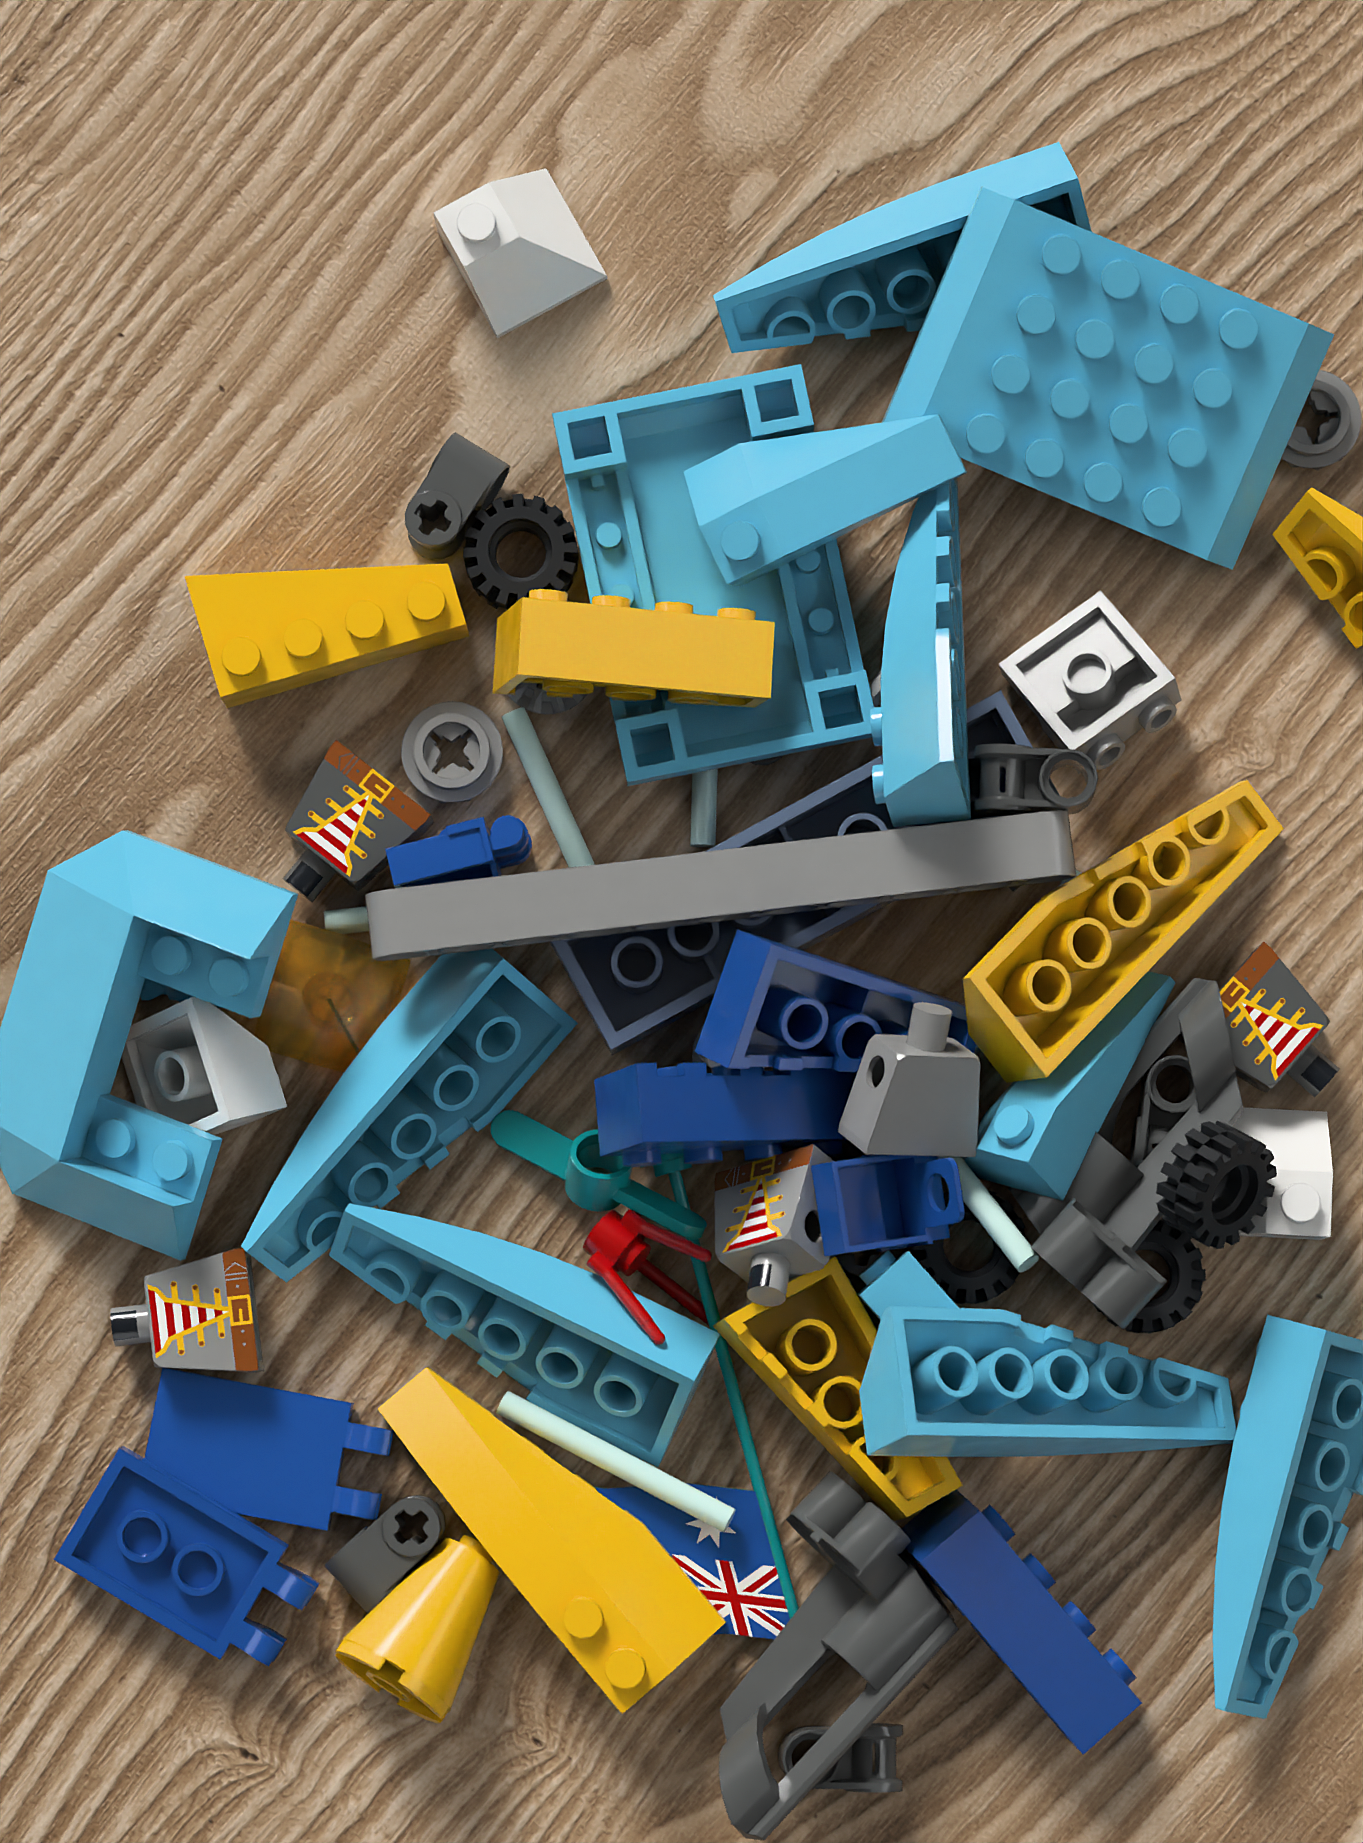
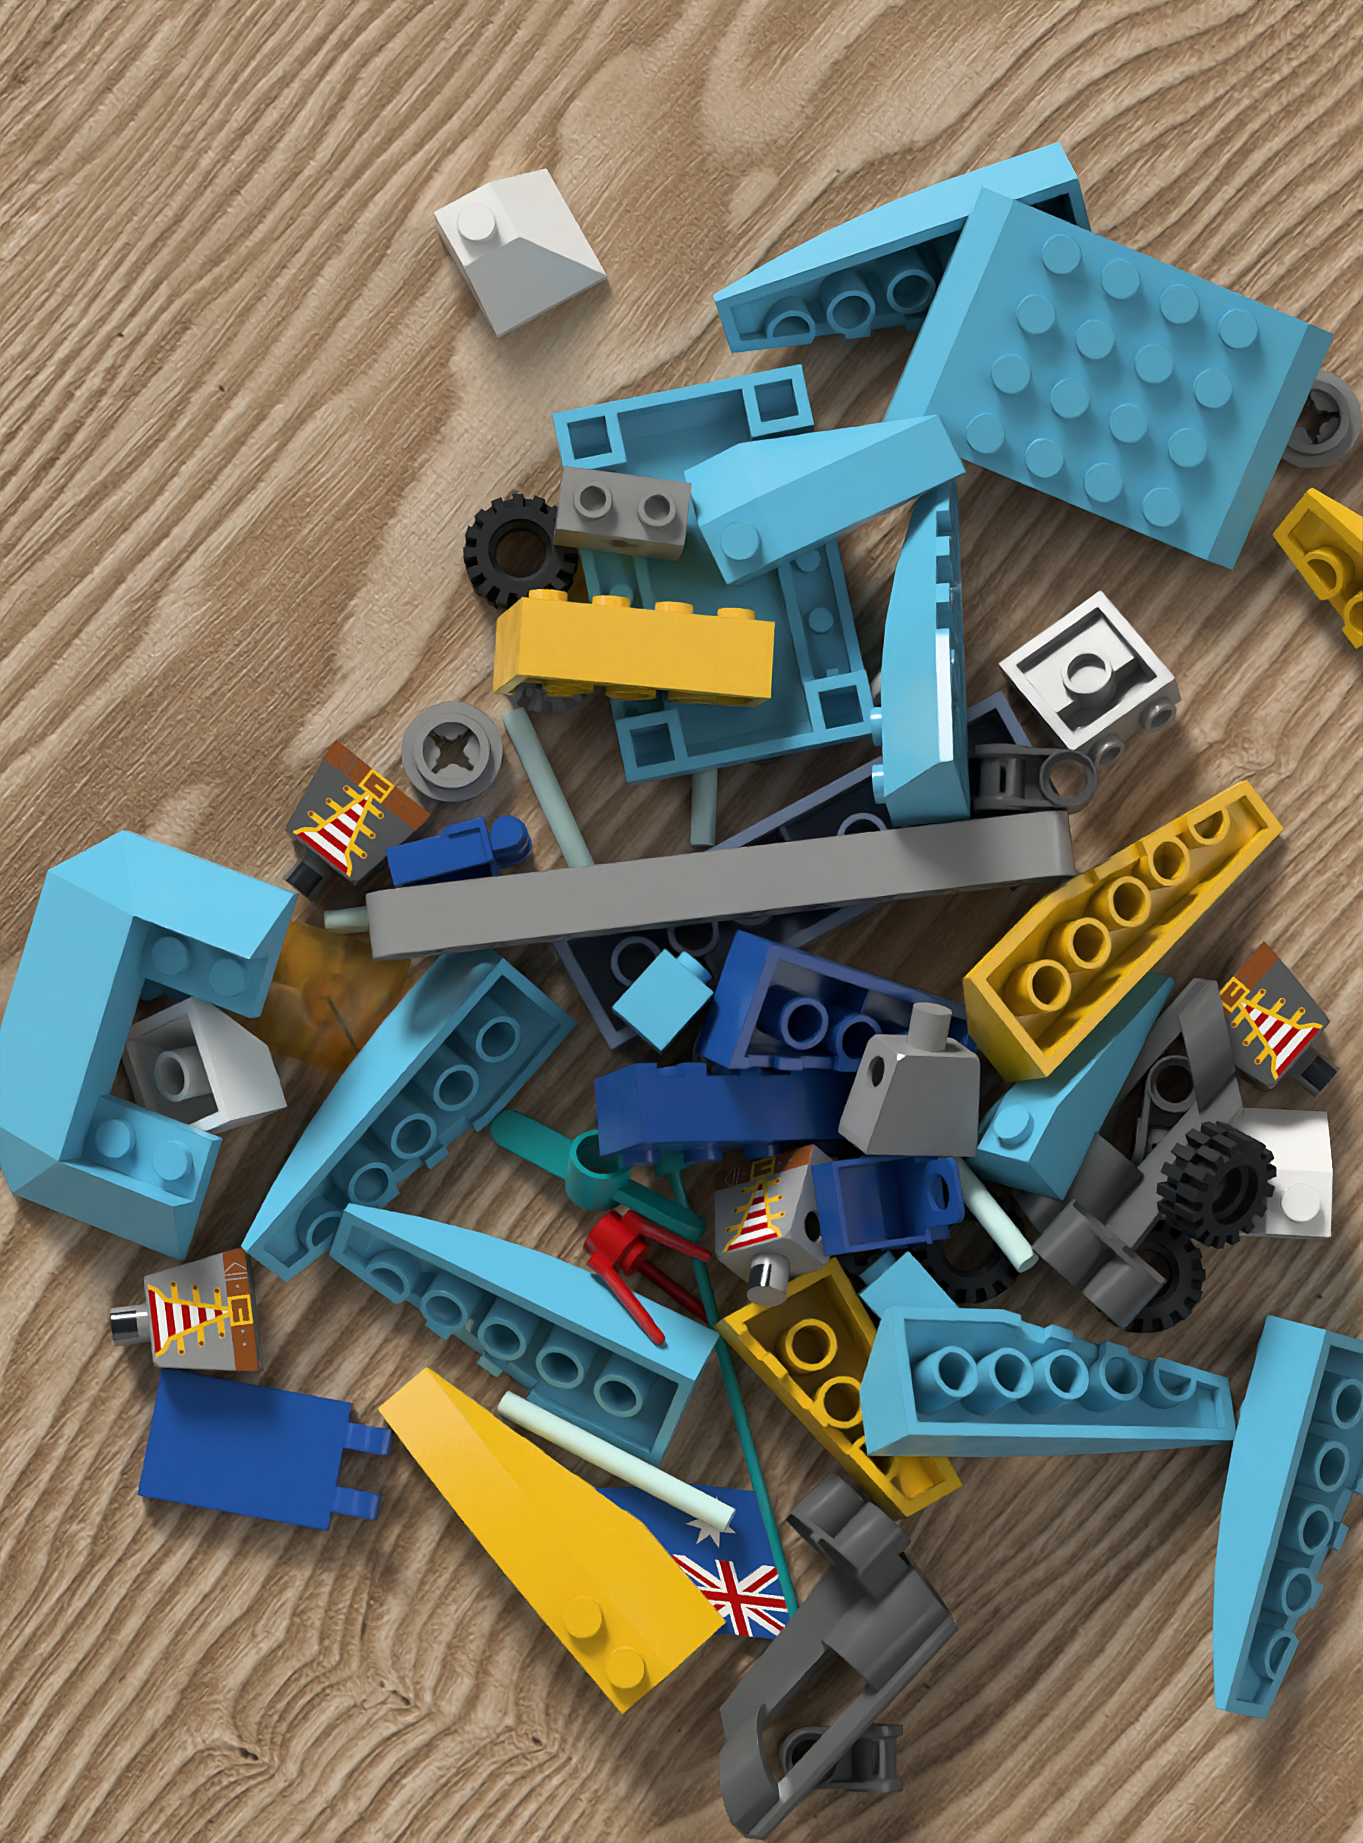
blue tile [54,1446,320,1666] -> none
yellow wedge [185,563,469,708] -> none
dark grey piece [324,1495,446,1614] -> none
yellow cone [335,1535,500,1724] -> none
dark grey piece [405,432,510,560] -> none
blue wedge [901,1490,1142,1755] -> none
none -> light grey brick [553,466,692,561]
none -> medium azure brick [612,949,714,1056]

